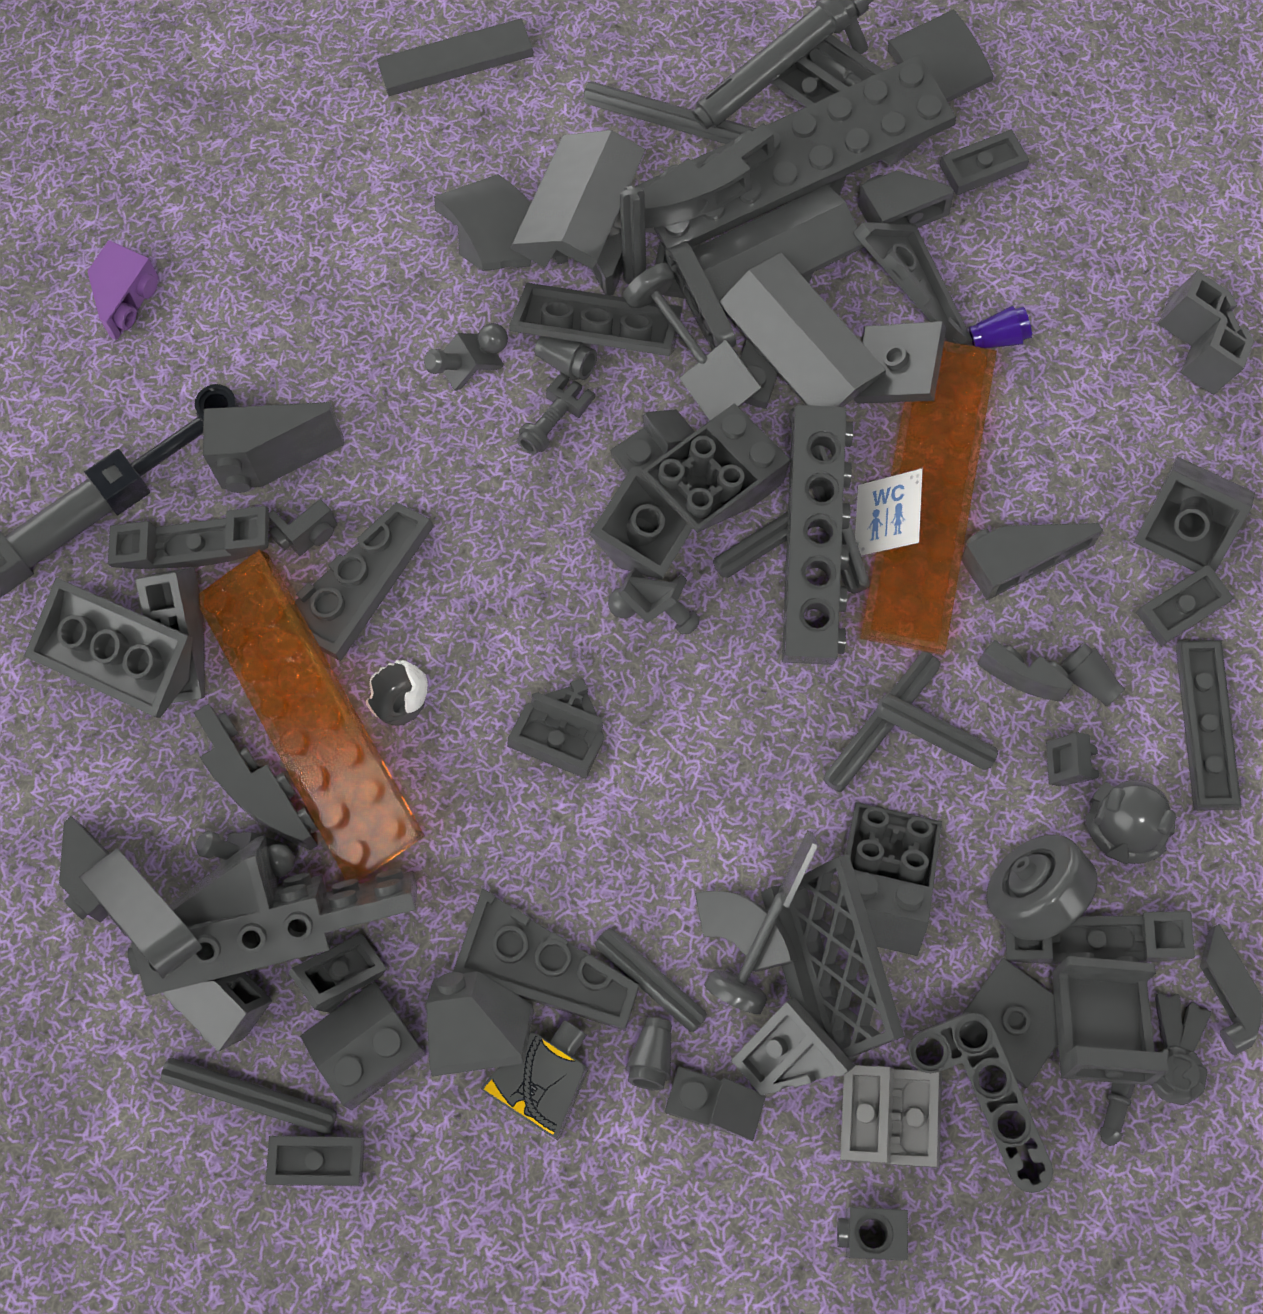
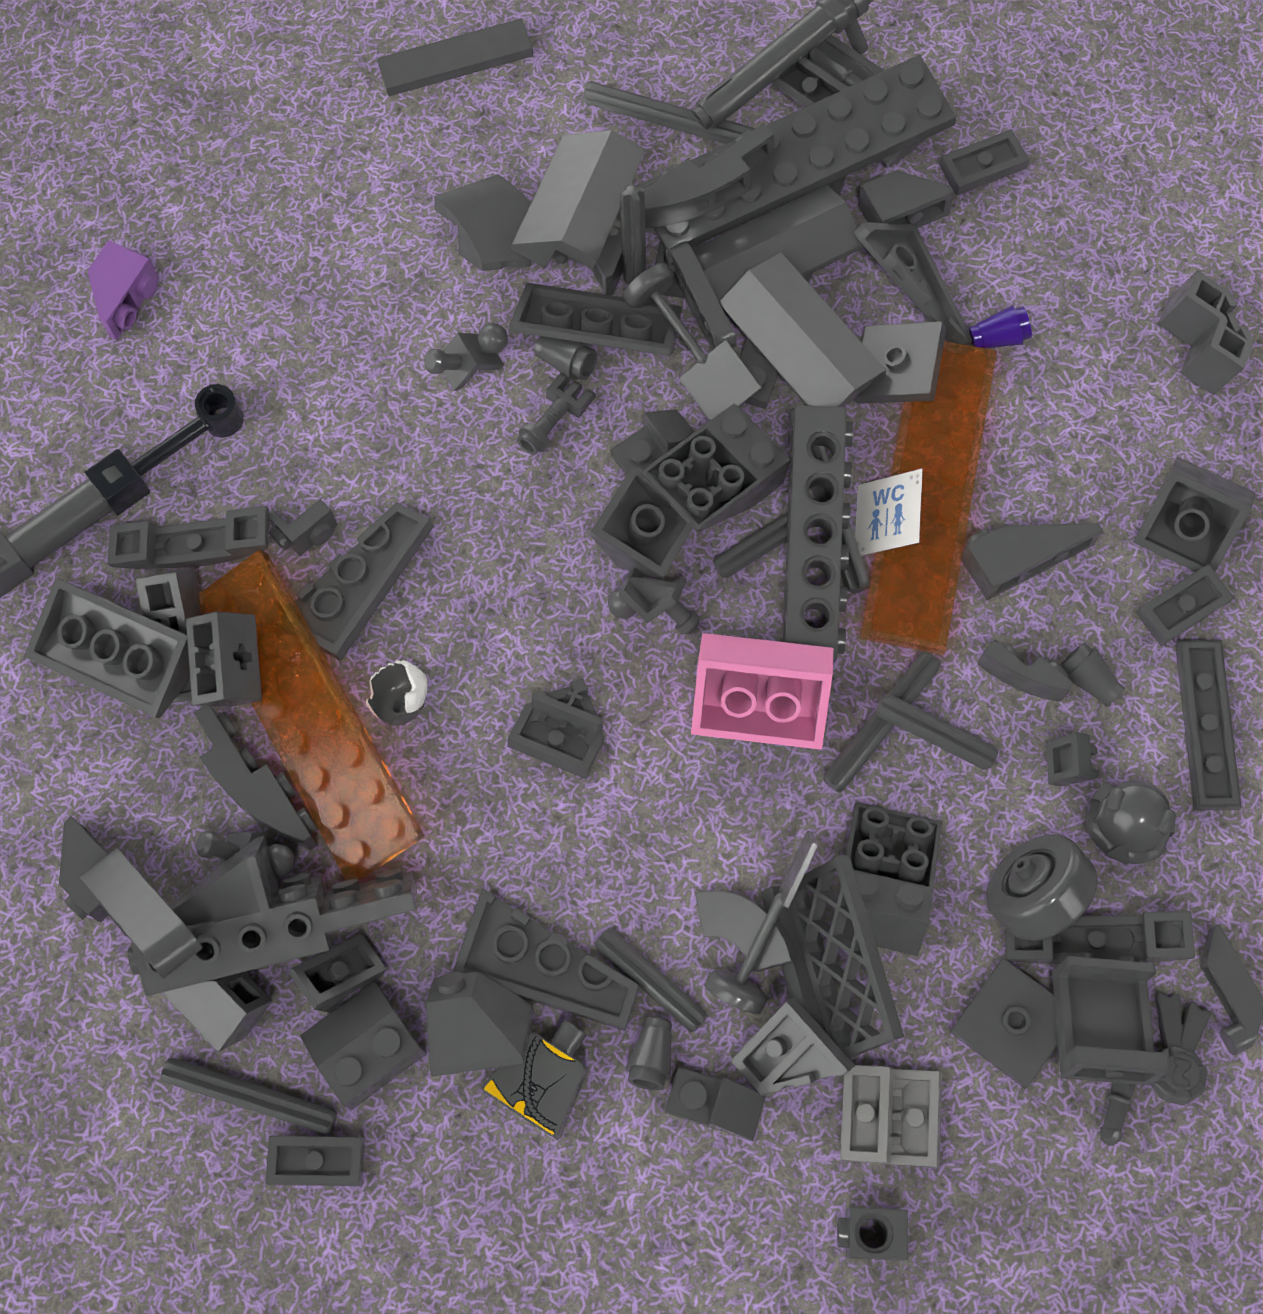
dark grey slope [203,402,344,493] -> none
dark grey slope [888,9,994,102] -> none
dark grey beam [909,1011,1053,1193] -> none
none -> dark grey brick [186,611,262,707]
none -> bright pink brick [691,633,834,750]

